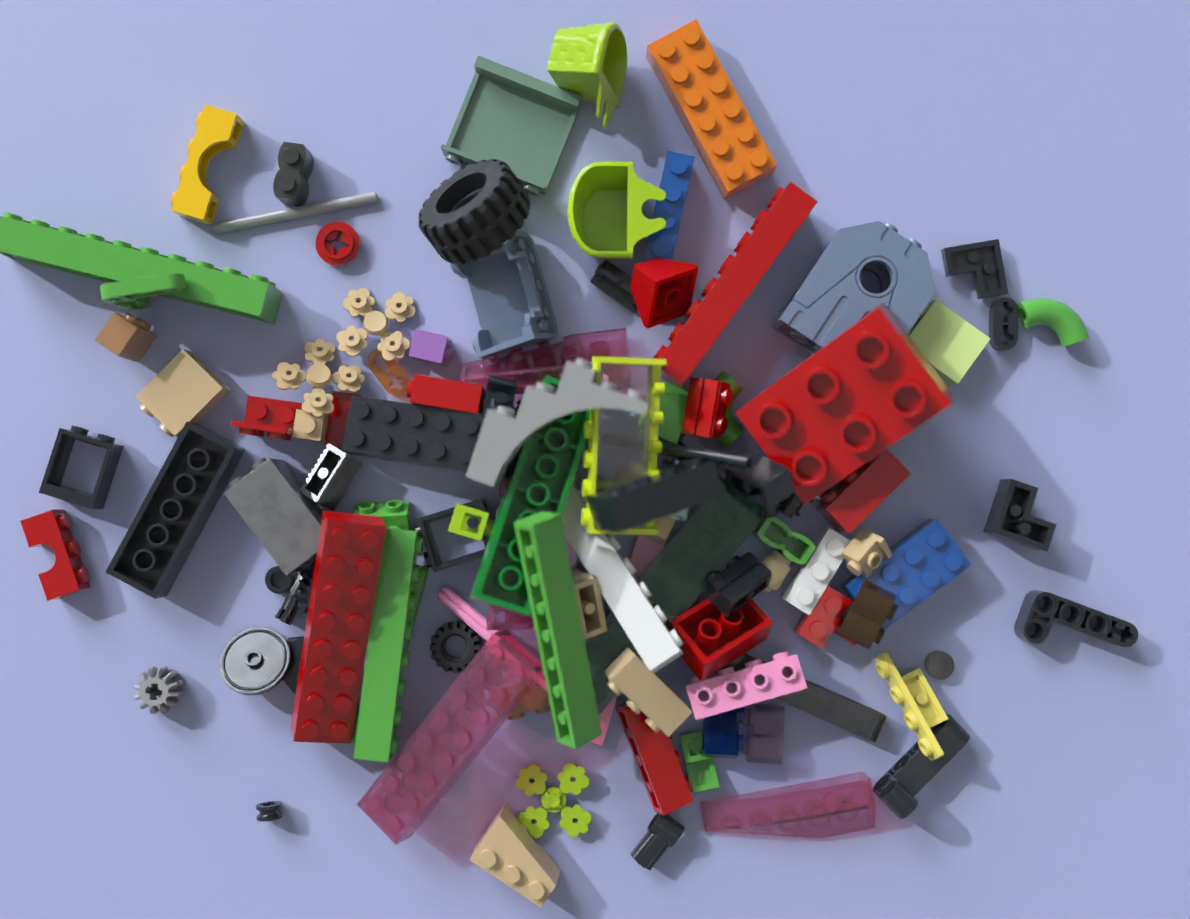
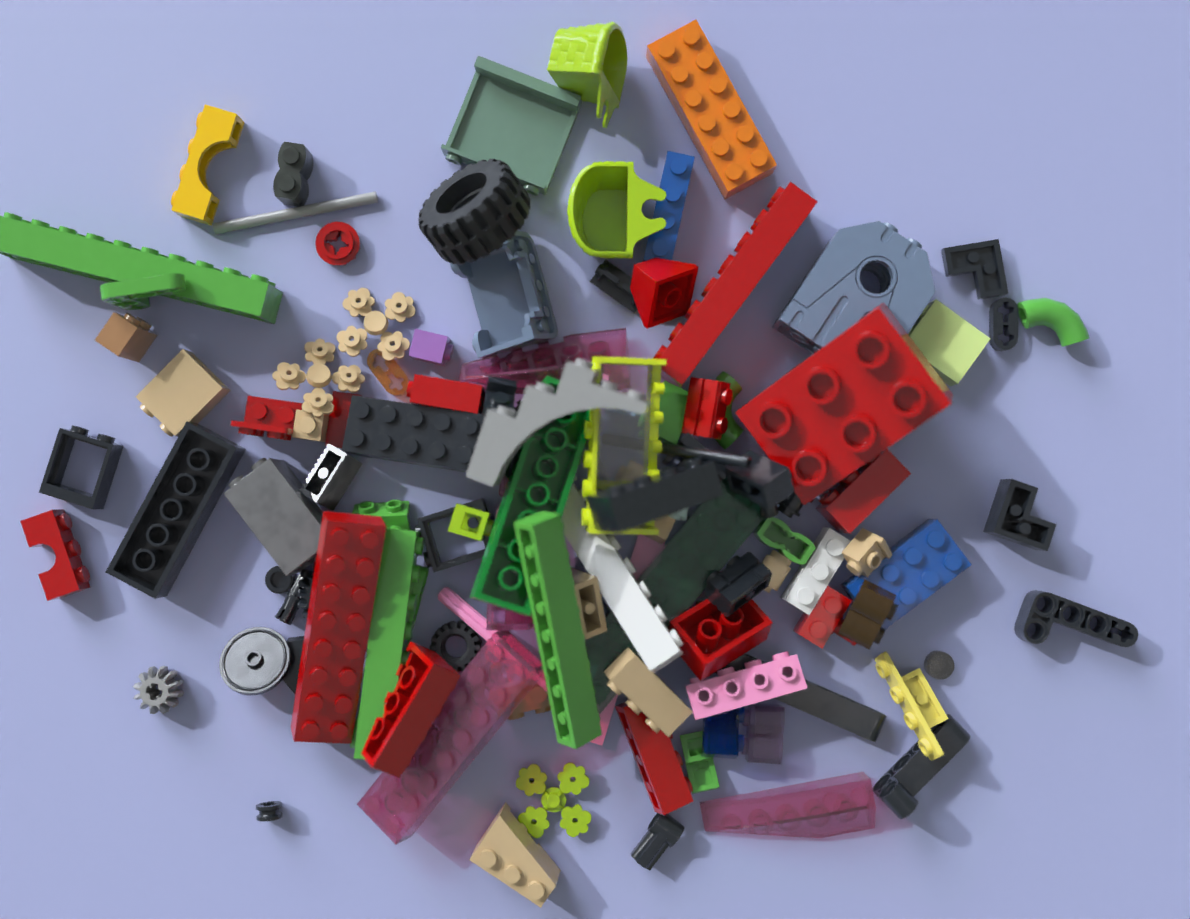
none -> red wedge [361,641,461,778]

